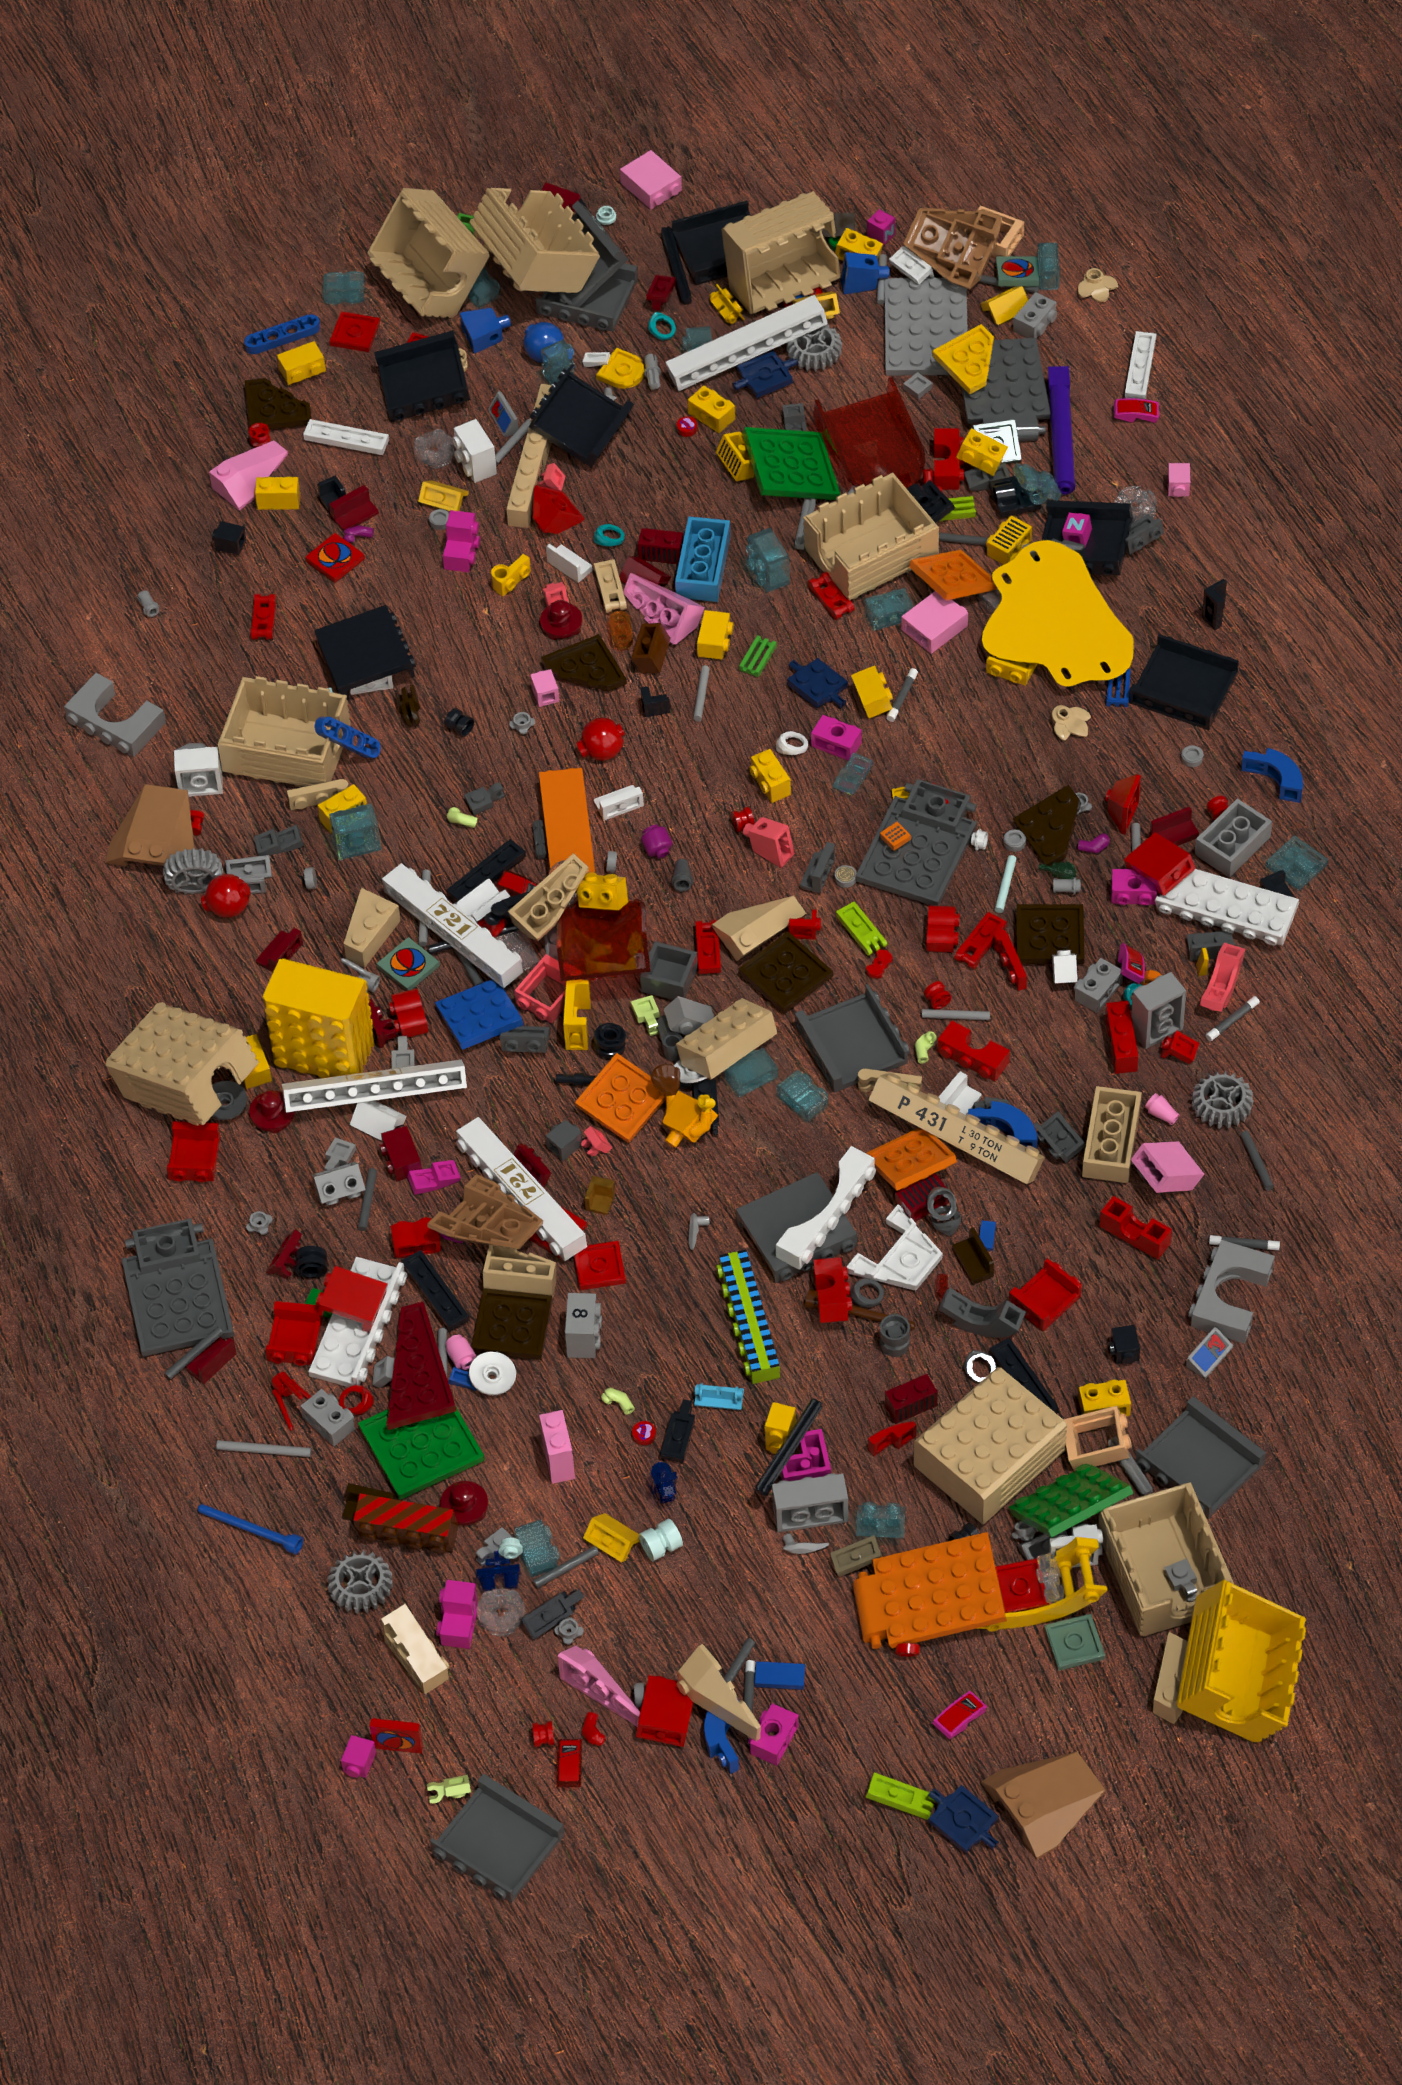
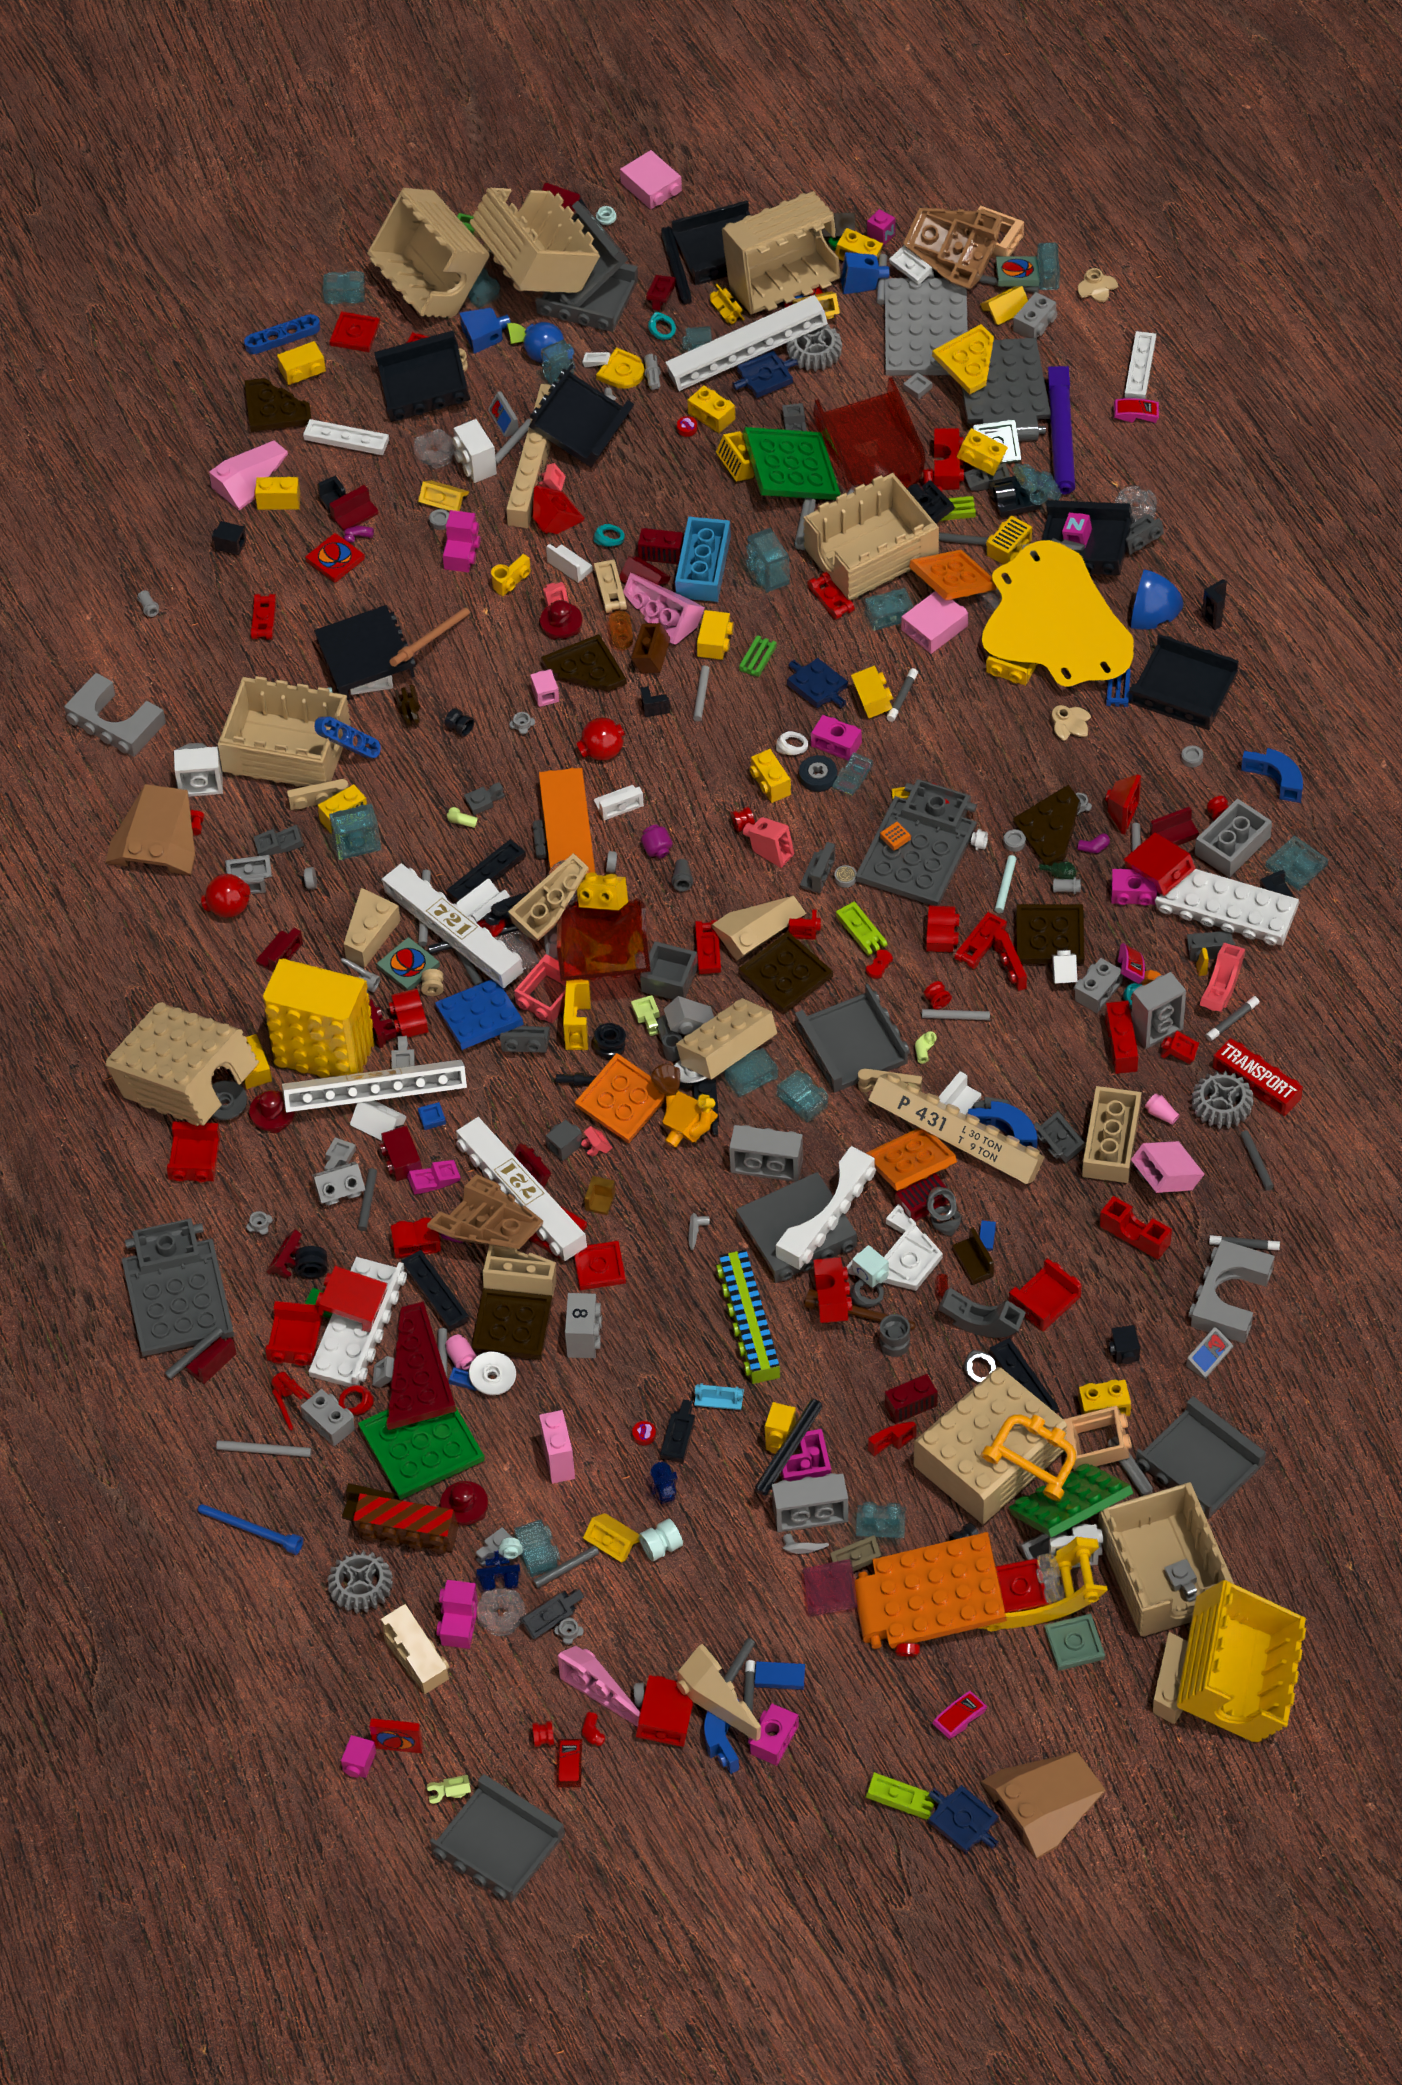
light grey gear [163,847,223,895] -> none
red wheel [249,423,271,448] -> none
slope [495,870,538,897] -> none
yellowish green arm [601,1388,635,1415] -> none
red arch [937,1021,1010,1082] -> none
light grey plate [1012,1521,1039,1541] -> none
bright pink brick [1168,463,1190,497] -> none
none -> nougat bar [390,608,470,667]
none -> blue tile [418,1102,446,1130]
none -> tan wheel [421,969,444,996]
none -> lime tile [507,323,526,344]
none -> light grey brick [729,1125,803,1182]
none -> black bush [799,755,838,792]
none -> clear pink plate [803,1559,857,1617]
none -> light aqua brick [852,1245,889,1288]
none -> light orange bar [981,1414,1076,1502]
none -> blue brick [1131,569,1183,630]
none -> red brick [1213,1038,1303,1117]

